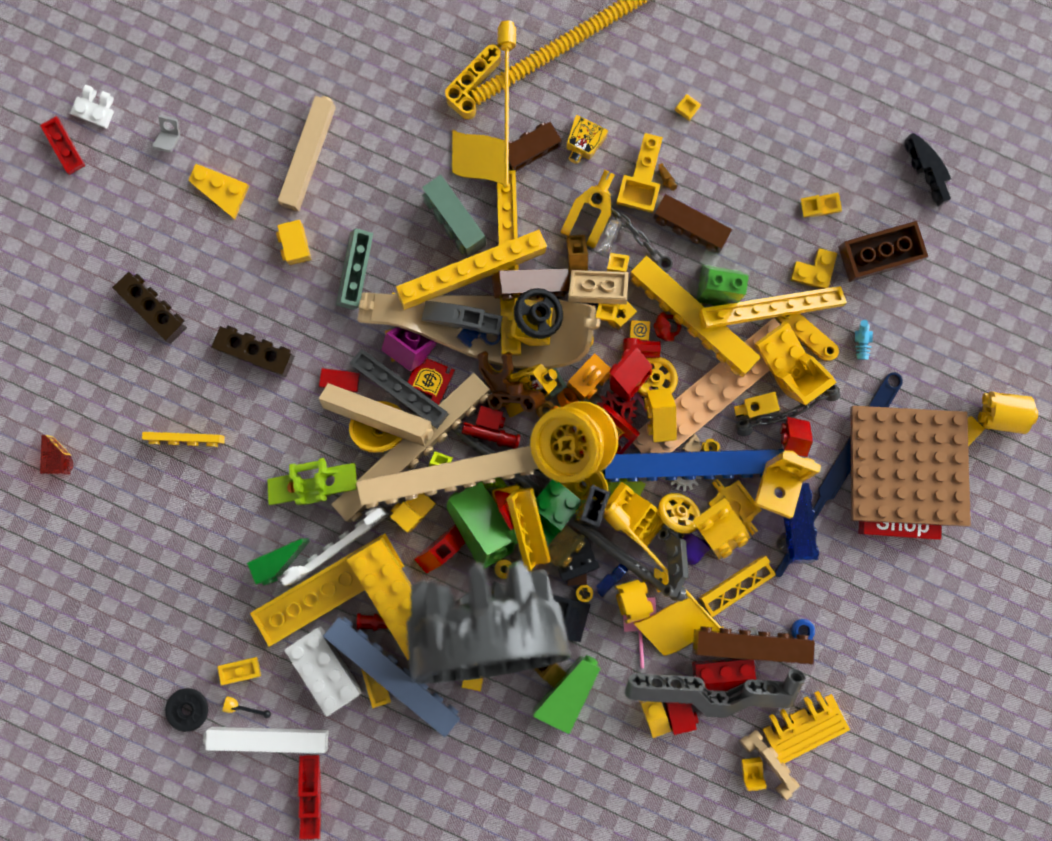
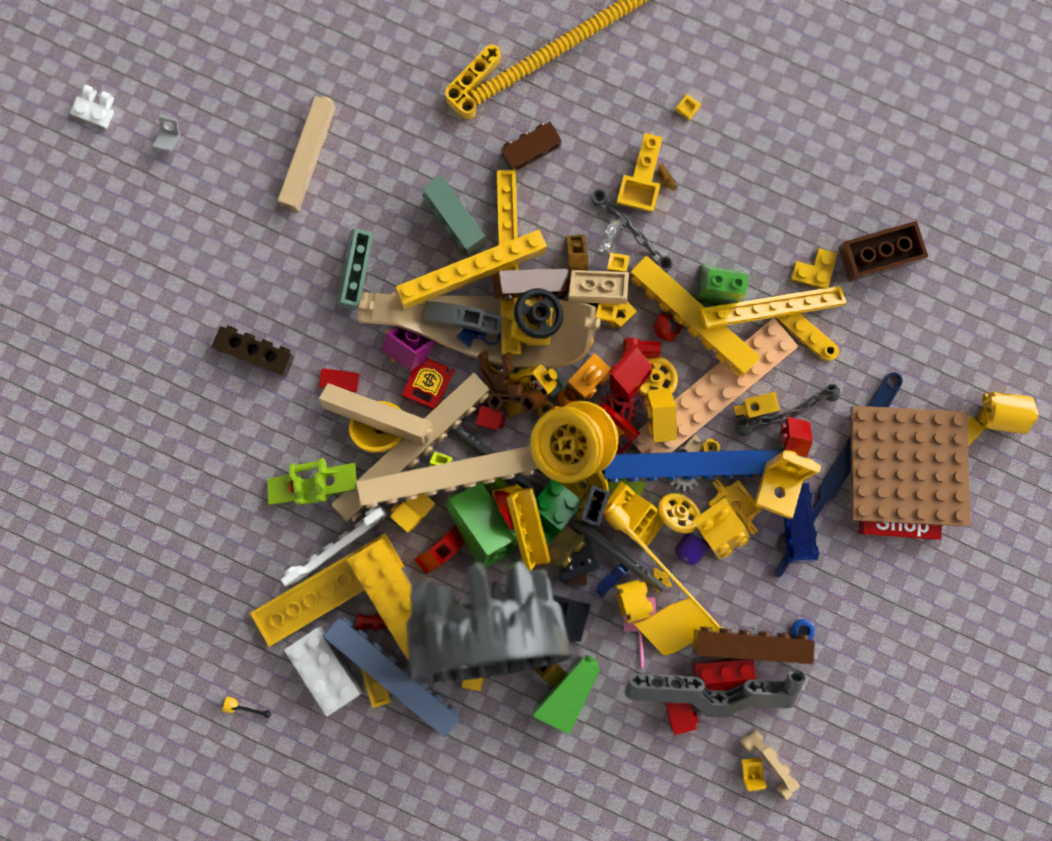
red plate [40,116,86,175] -> none
clear red slope [40,435,73,475] -> none
dark brown brick [112,272,187,344] -> none
yellow plate [142,432,225,447] -> none
black wheel [165,688,208,732] -> none
yellow wing [188,164,249,220] -> none
white brick [203,727,329,753] -> none
yellow plate [217,657,261,685] -> none
green slope [247,538,310,586] -> none
yellow brick [276,219,312,265] -> none
red slope [298,755,321,840] -> none
dark grey plate [350,349,449,429] -> none
yellow flag [452,21,516,188] -> none
red pin [461,422,521,449] -> none
yellow plate [495,559,512,579] -> none
yellow piece [560,170,615,249] -> none
yellow torso [566,114,608,164] -> none
yellow bush [576,585,593,602] -> none
yellow tile [630,320,650,341] -> none
yellow slope [639,701,671,738] -> none
reddish brown brick [653,194,732,253] -> none
dark grey plate [659,528,689,602] -> none
yellow fence [699,555,776,617] -> none
yellow bracket [755,321,837,405] -> none
yellow hinge [762,691,850,763] -> none
yellow slope [801,192,842,217] -> none
medium azure piece [855,320,873,360] -> none
black slope [904,133,951,206] -> none

